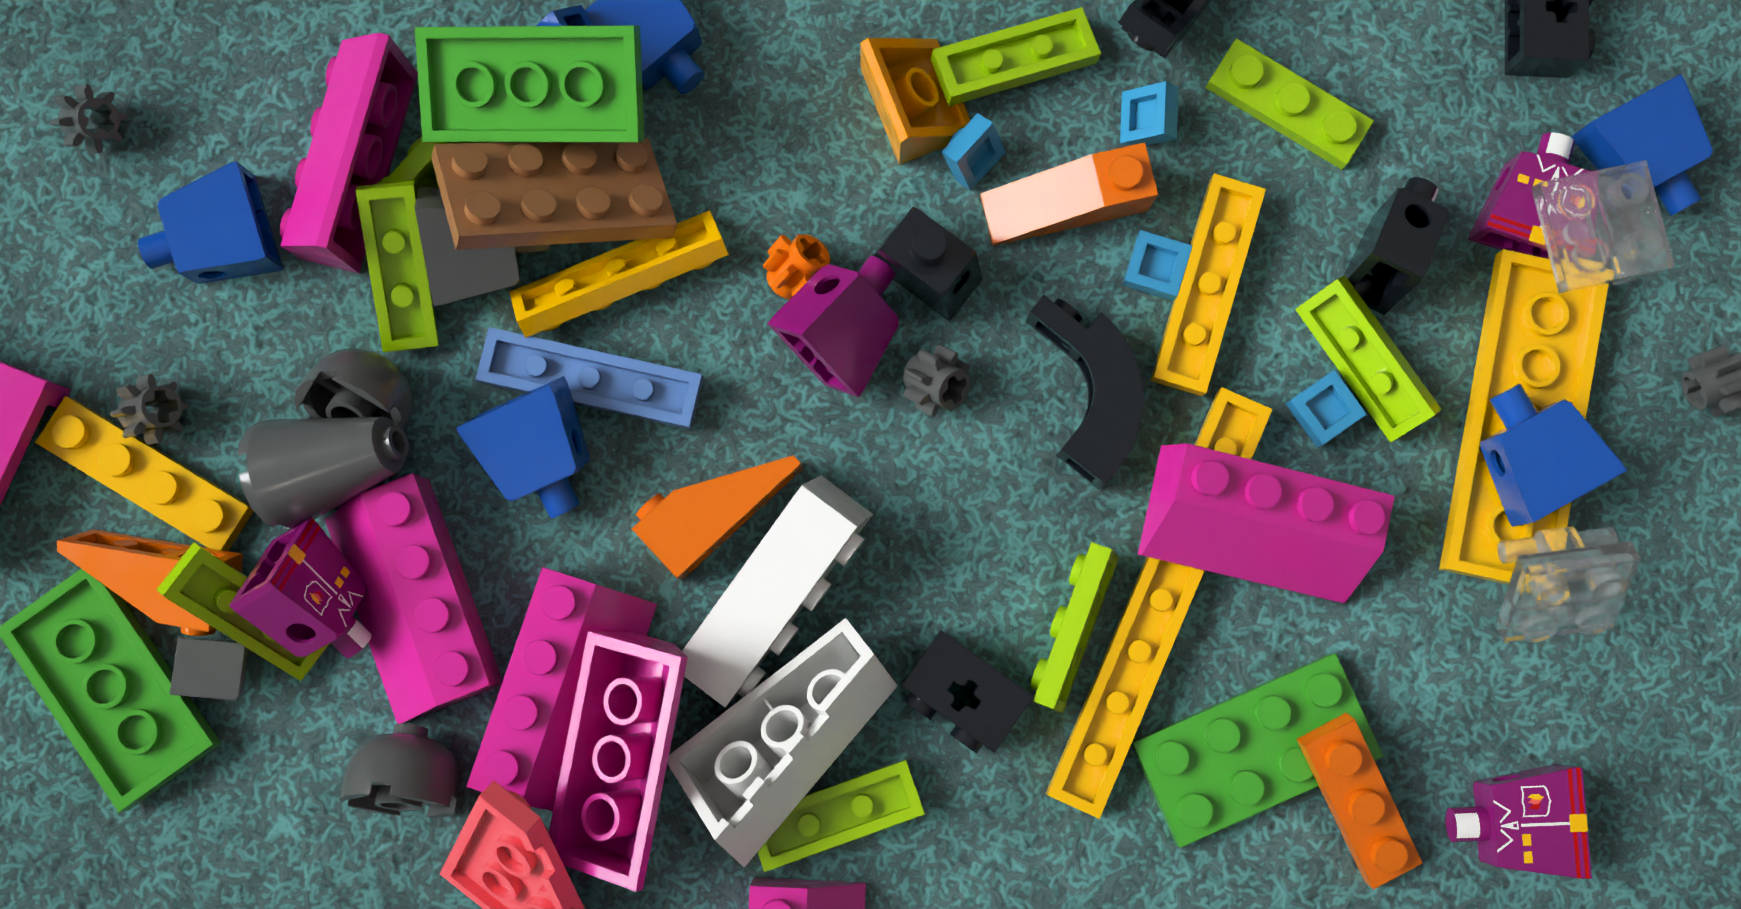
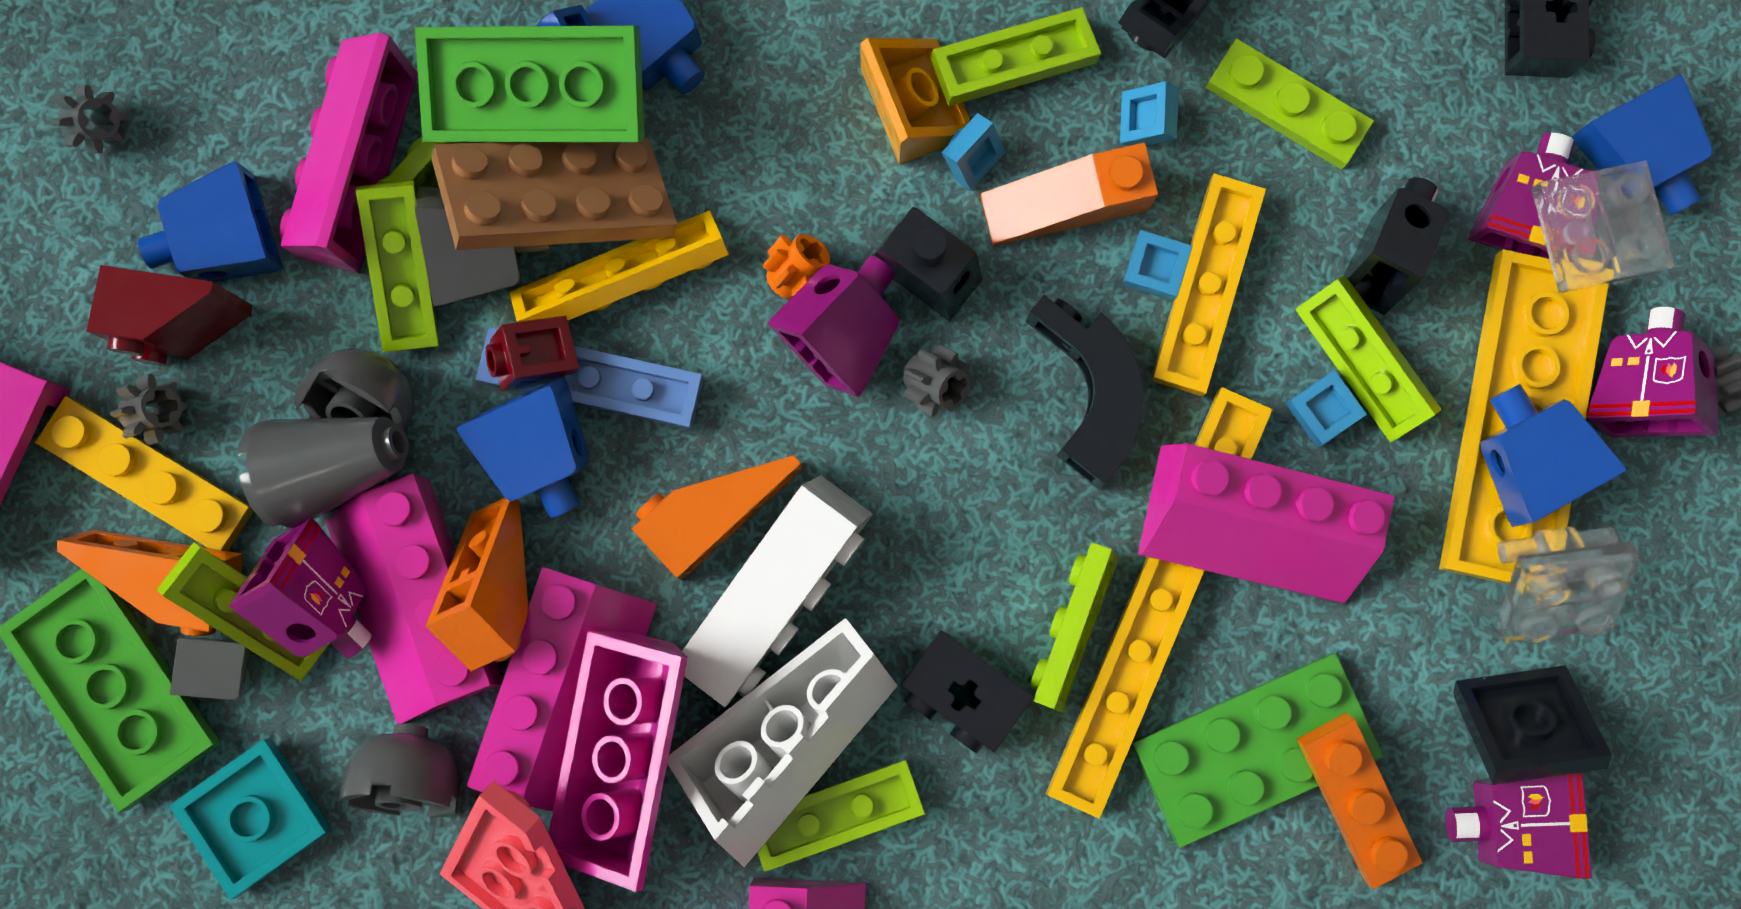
none -> dark red slope [86,265,253,366]
none -> teal plate [169,738,333,900]
none -> orange slope [425,497,529,671]
none -> dark red bracket [486,316,579,392]
none -> black plate [1453,665,1612,785]
none -> magenta torso [1587,307,1718,438]

